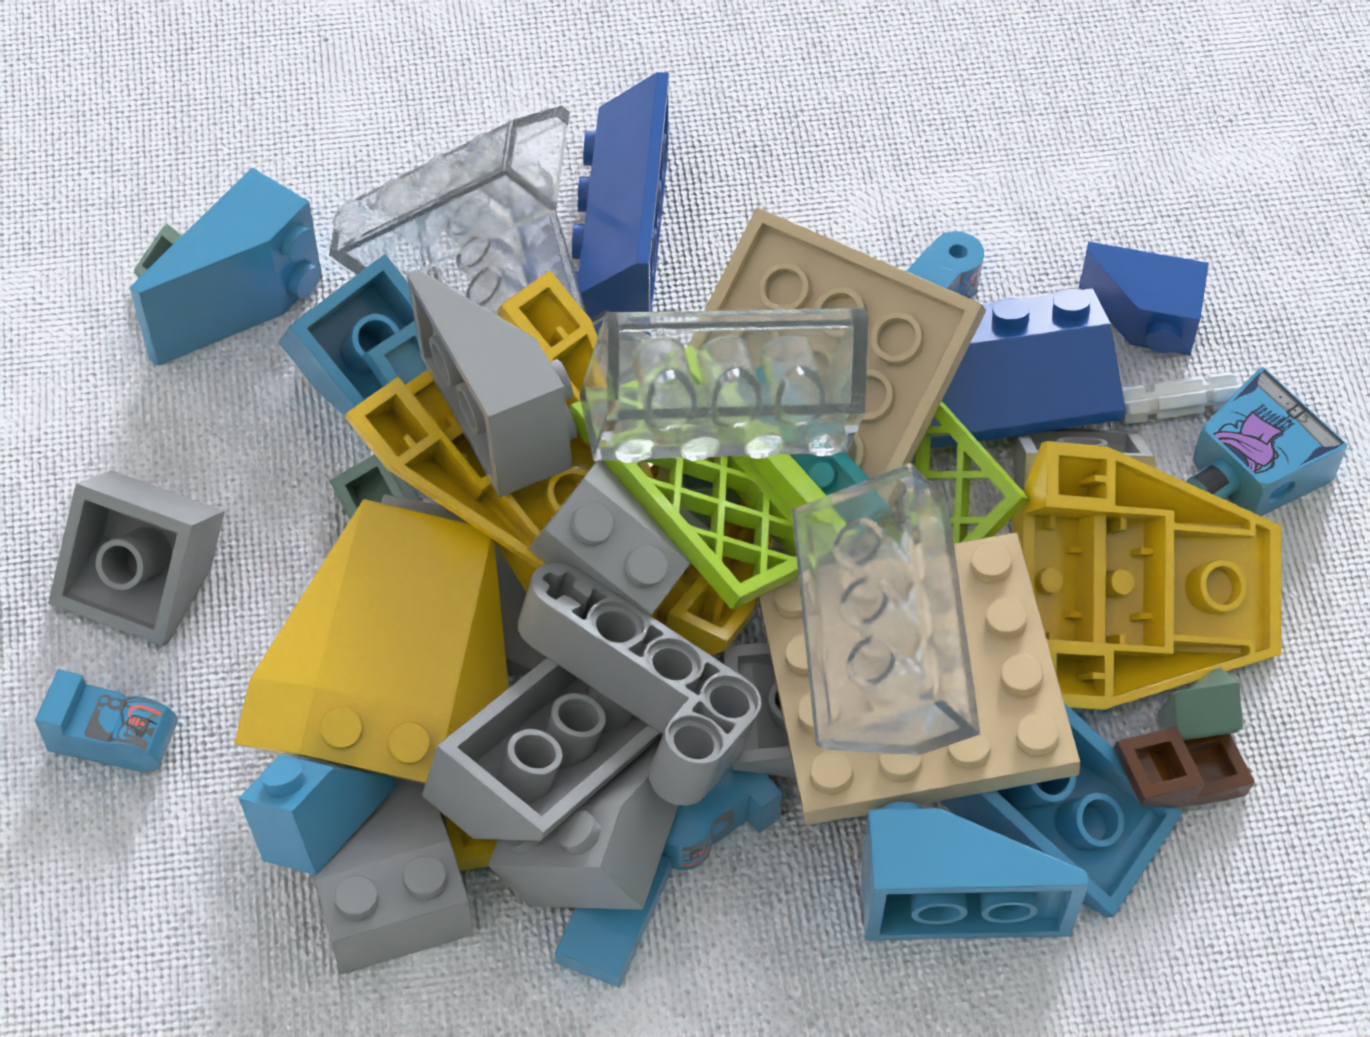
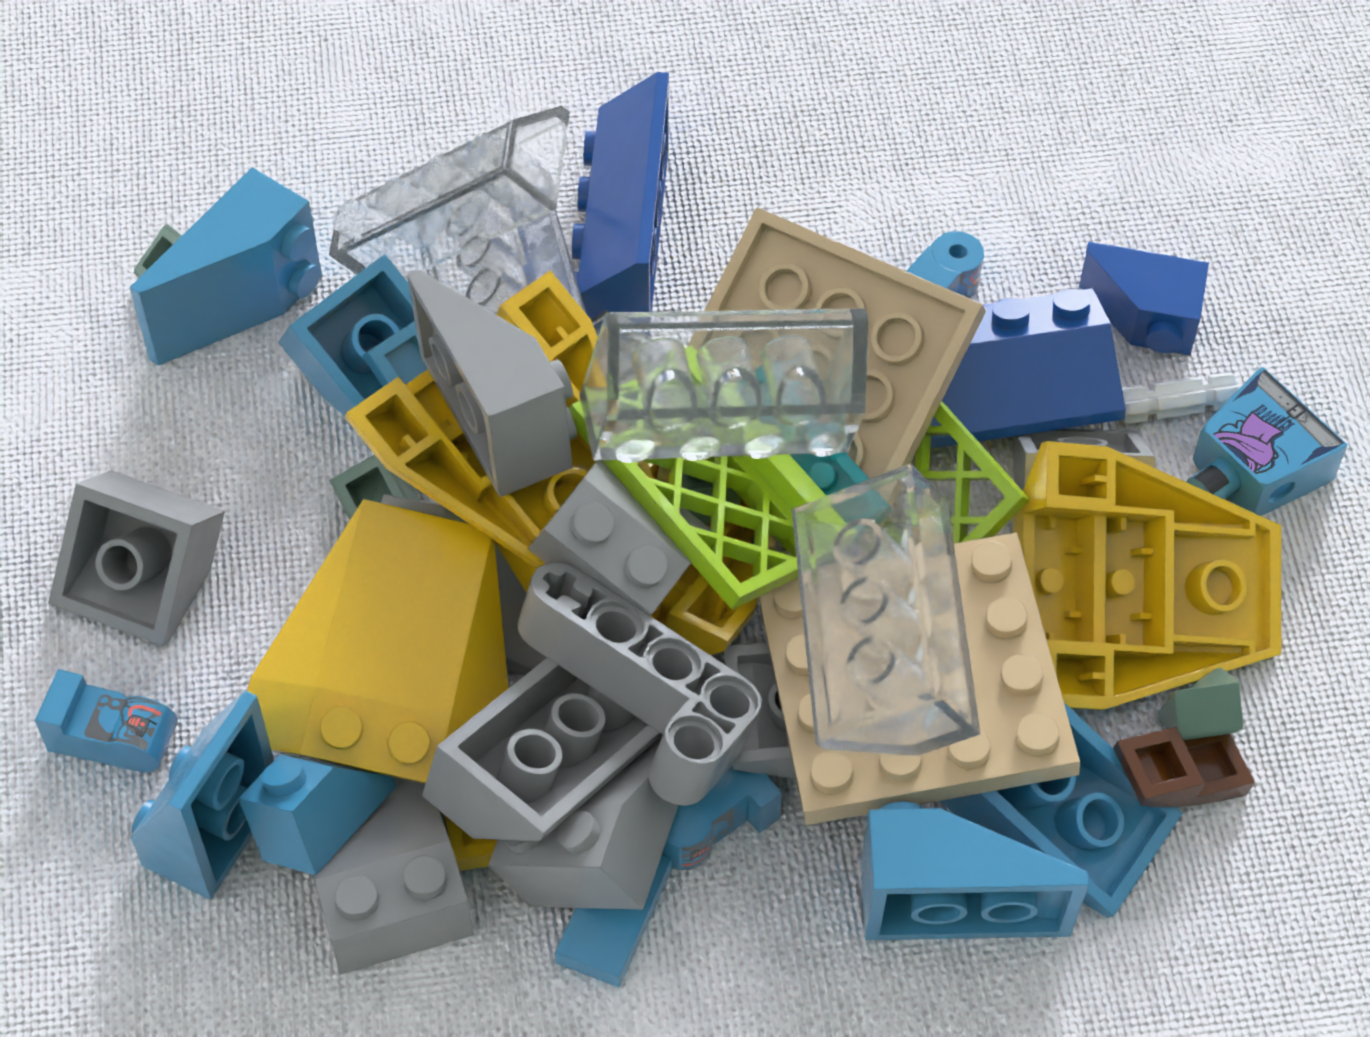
none -> dark azure slope [131,690,274,900]

